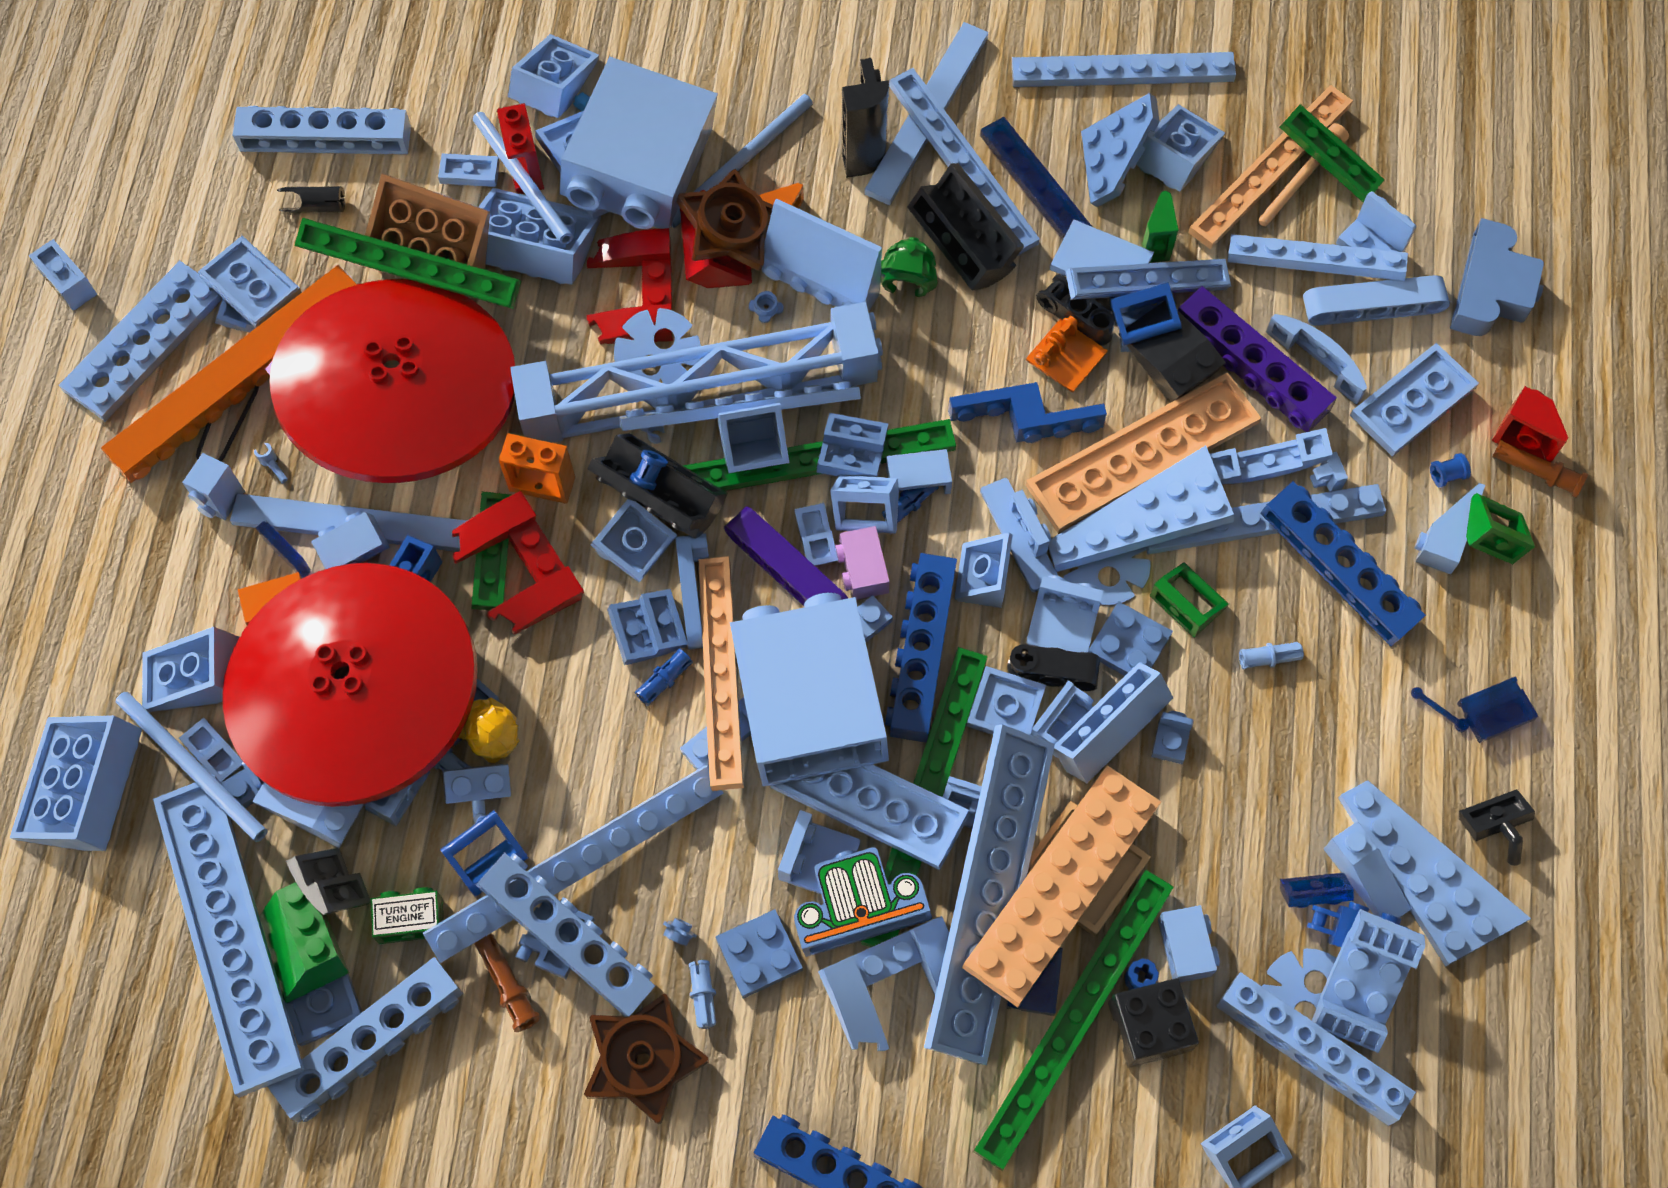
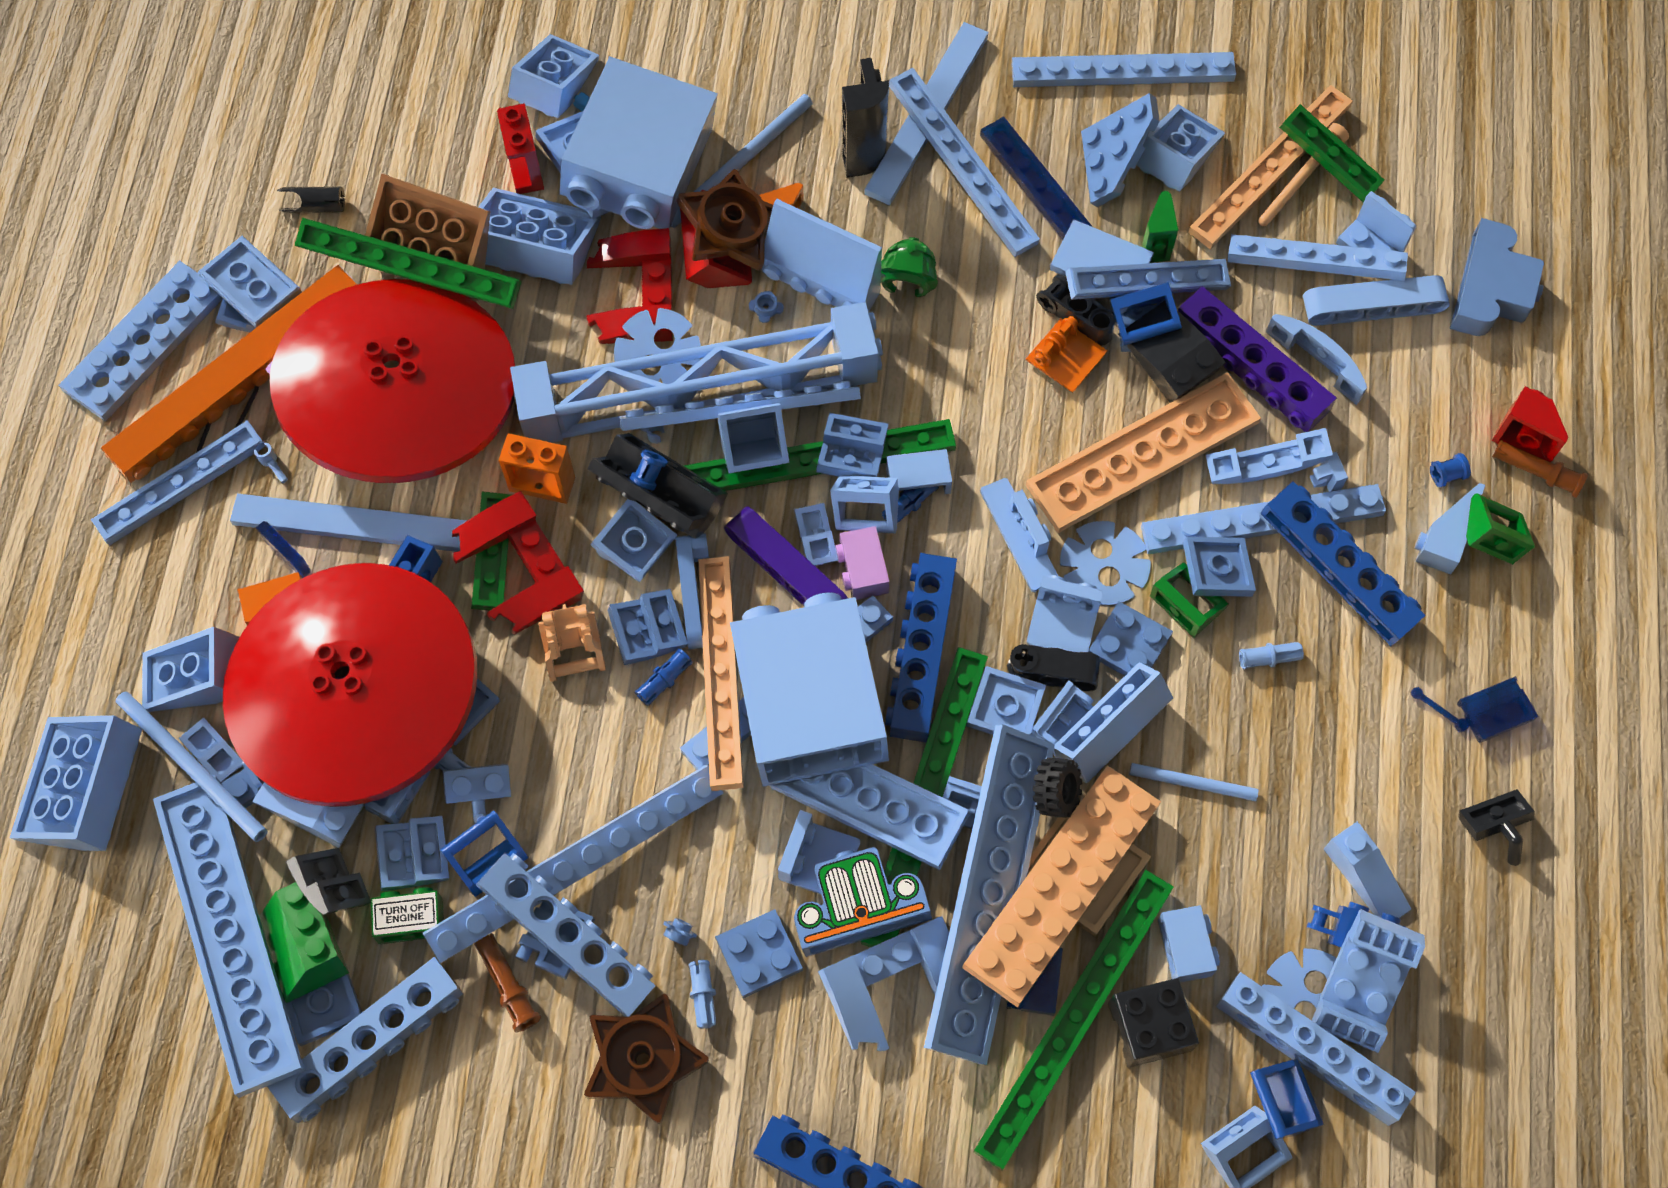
light blue panel [28,239,97,310] -> none
light blue brick [182,453,245,520] -> none
light blue brick [232,106,411,155] -> none
light blue brick [311,511,390,569] -> none
light blue plate [438,153,500,187] -> none
yellow helmet [458,697,520,763] -> none
light blue piece [473,112,573,245] -> none
black brick [907,163,1024,291] -> none
blue bracket [948,382,1107,443] -> none
light blue slope [954,532,1013,608] -> none
light blue wing [1048,445,1235,572] -> none
blue bush [1124,958,1159,990] -> none
medium blue bracket [1151,711,1194,764] -> none
clear blue plate [1280,873,1354,908] -> none
light blue wing [1338,780,1531,967] -> none
light blue plate [1350,343,1479,457] -> none
none -> light blue tile [91,420,266,546]
none -> light blue slope [375,816,449,891]
none -> light nougat piece [538,604,606,682]
none -> black tyre [1033,758,1082,818]
none -> light blue bar [1129,763,1259,801]
none -> medium blue plate [1183,537,1256,597]
none -> blue tile [1250,1059,1324,1140]

